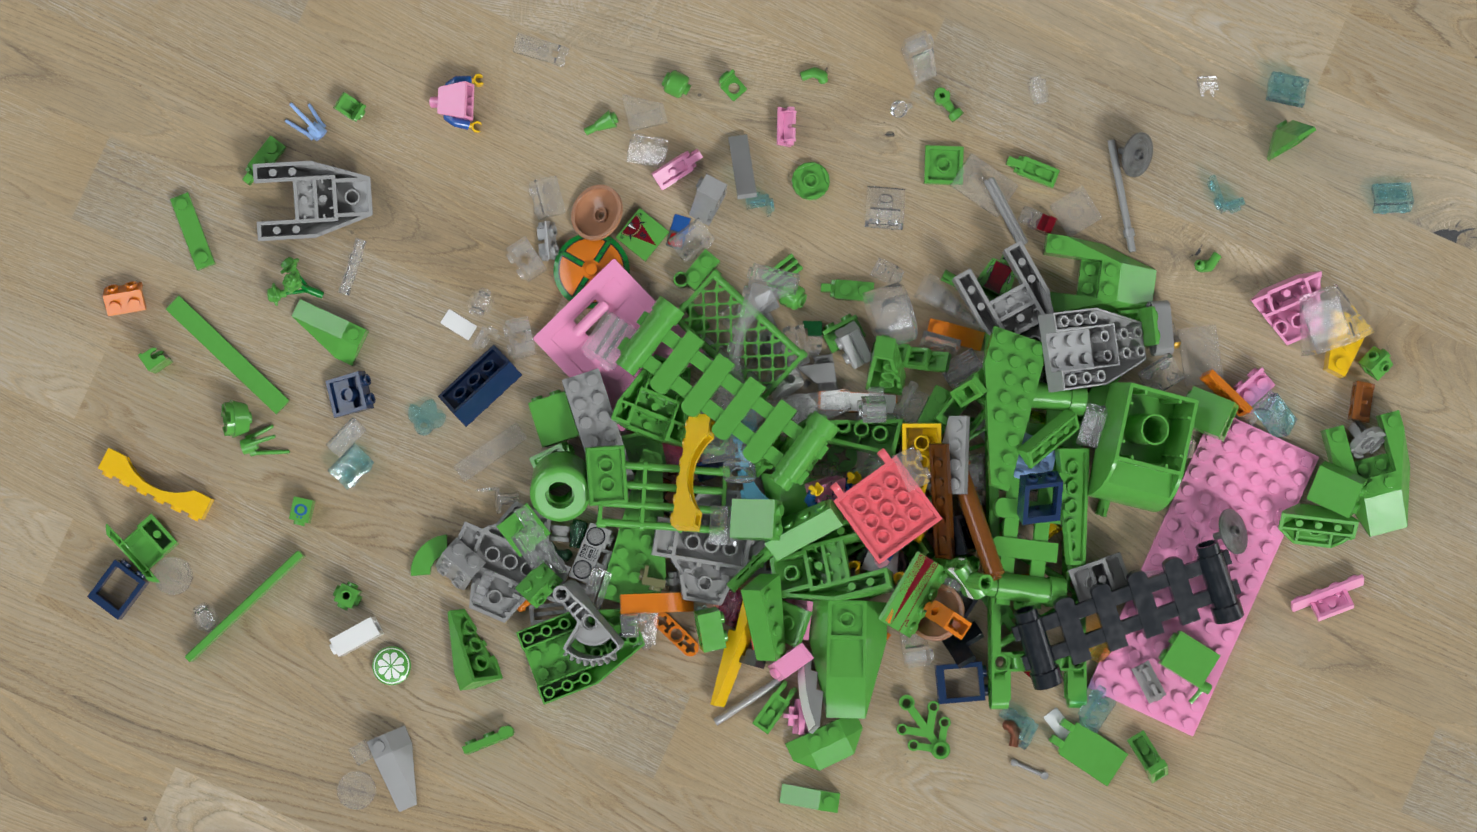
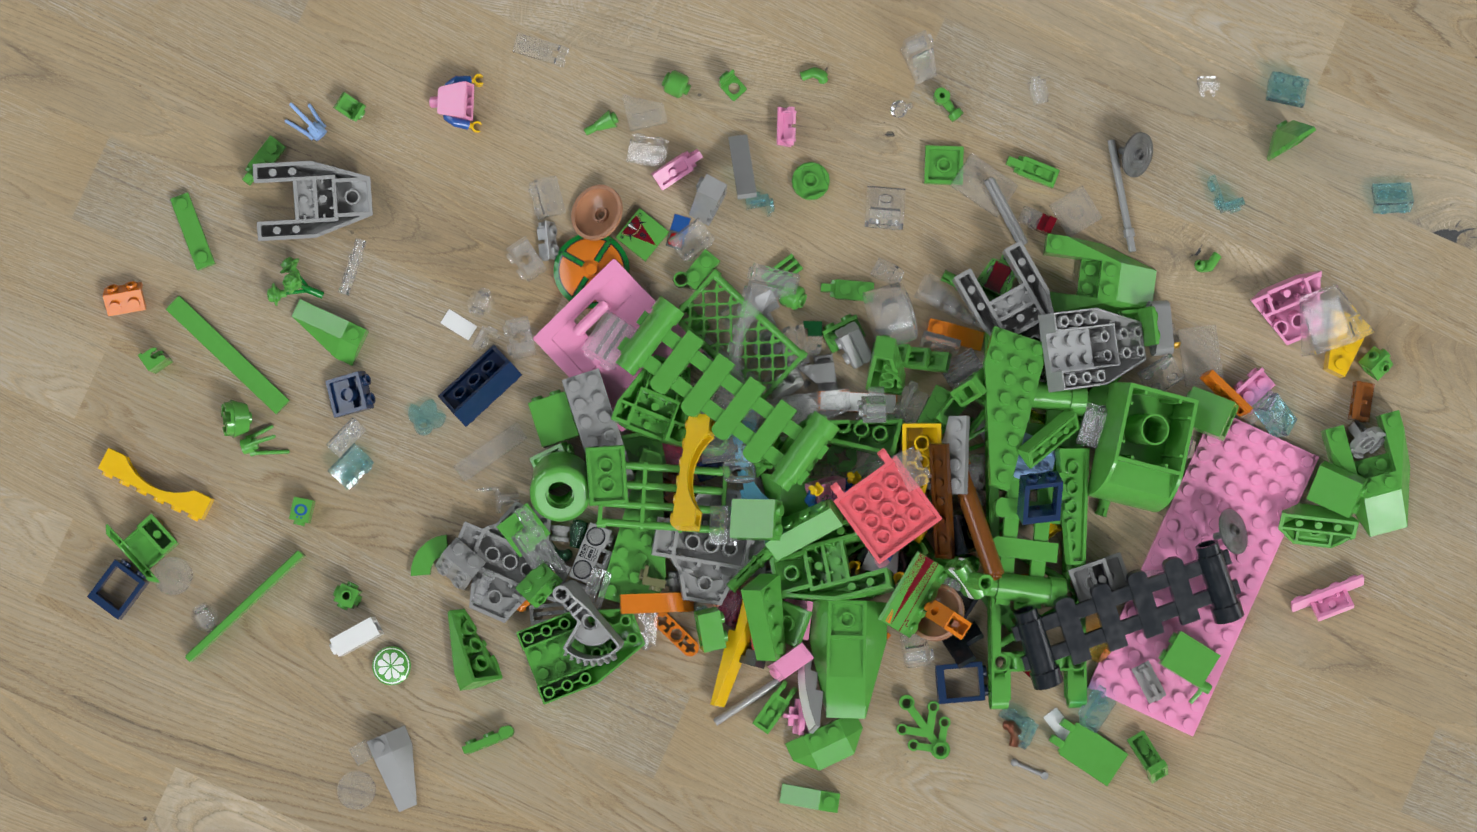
clear piece [620,612,651,638] -> none

